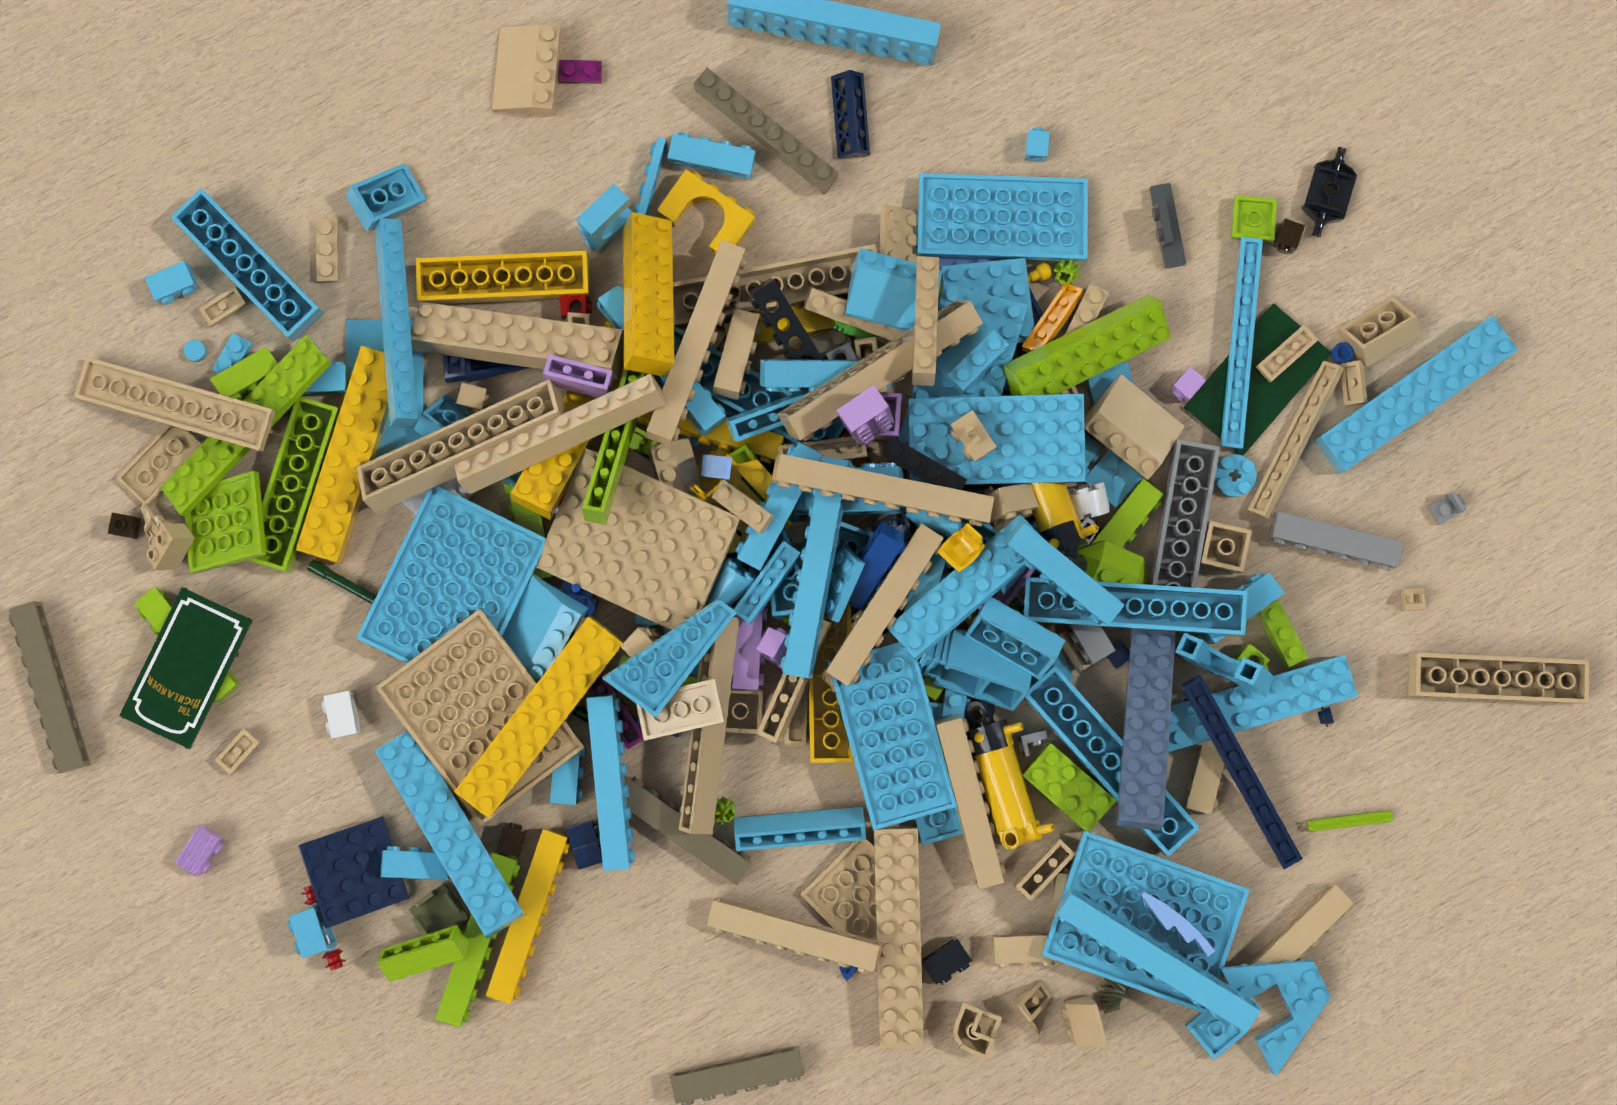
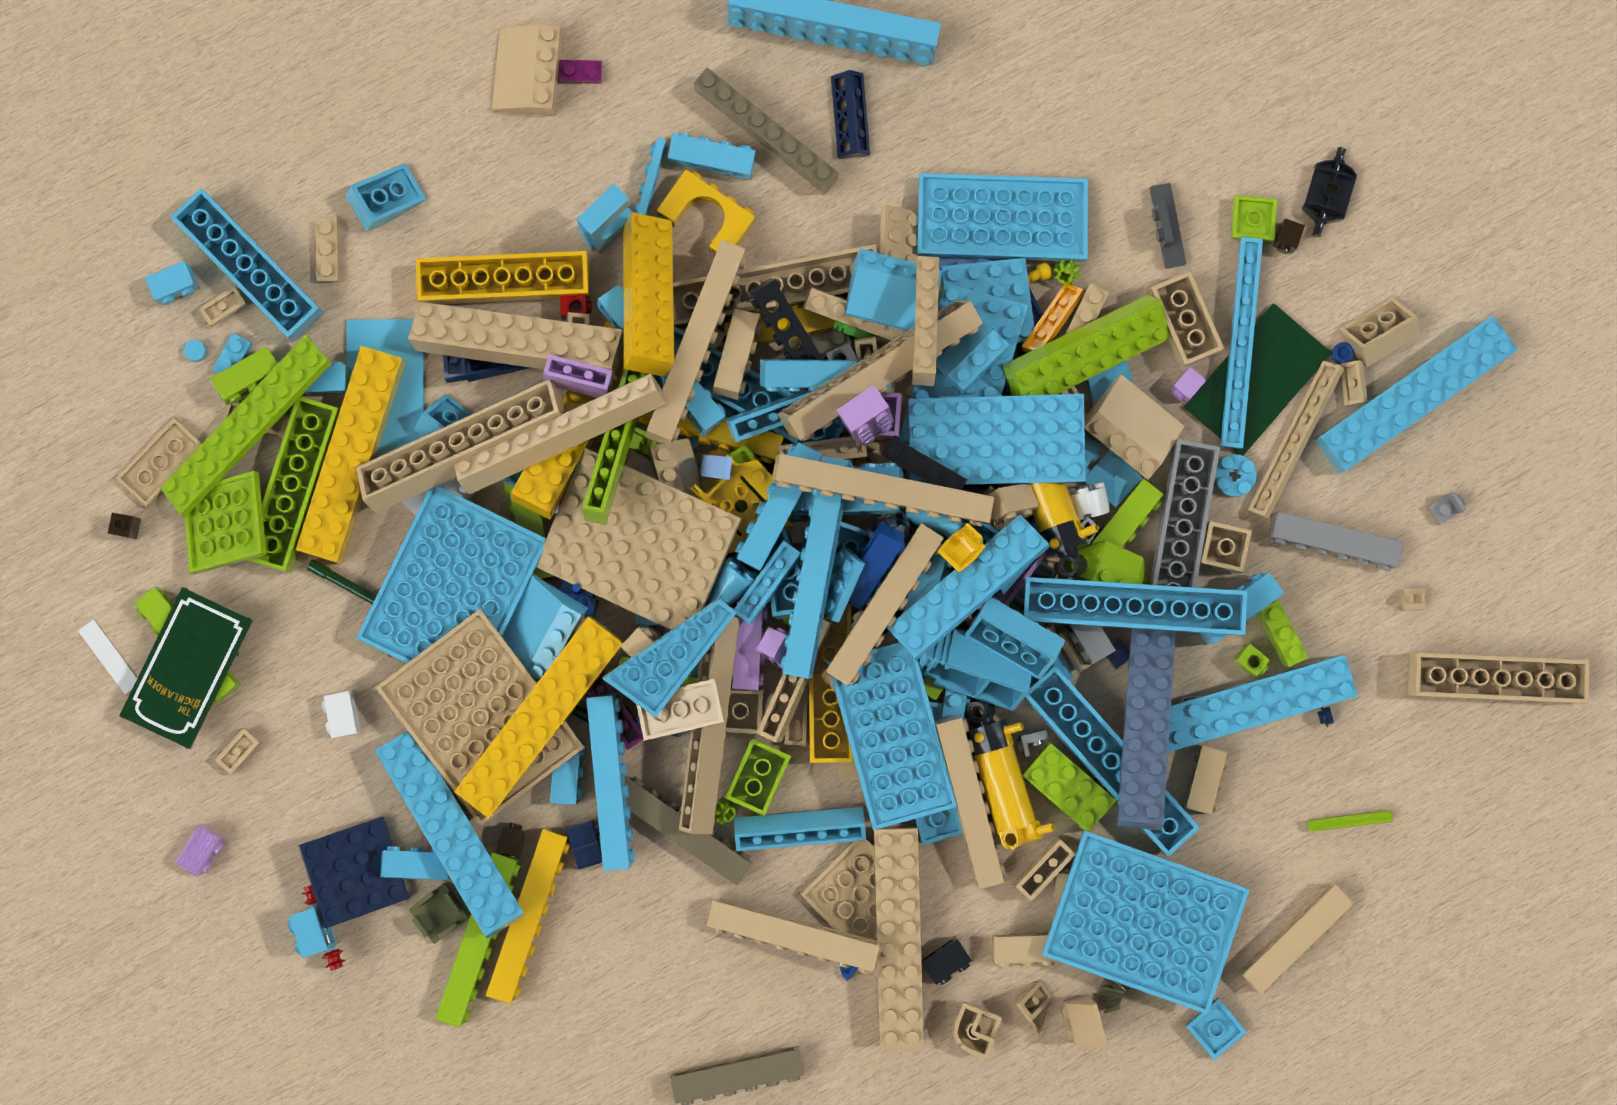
dark tan brick [9,601,91,774] -> none
tan plate [74,357,276,452] -> none
tan brick [138,505,195,570] -> none
medium azure brick [375,218,418,428] -> none
lime brick [377,925,469,982] -> none
tan brick [454,382,489,411] -> none
tan plate [712,479,774,534] -> none
tan brick [950,410,997,463] -> none
medium azure brick [1003,521,1124,626] -> none
medium azure brick [1024,128,1050,162] -> none
medium azure brick [1057,888,1261,1033] -> none
light blue slope [1138,890,1215,956] -> none
medium azure arch [1175,632,1275,697] -> none
dark blue plate [1181,675,1303,870] -> none
medium azure wing [1218,958,1331,1076] -> none
tan plate [1256,324,1318,383] -> none
none -> white sticker [78,619,137,694]
none -> lime brick [725,738,791,816]
none -> tan brick [1147,271,1224,369]

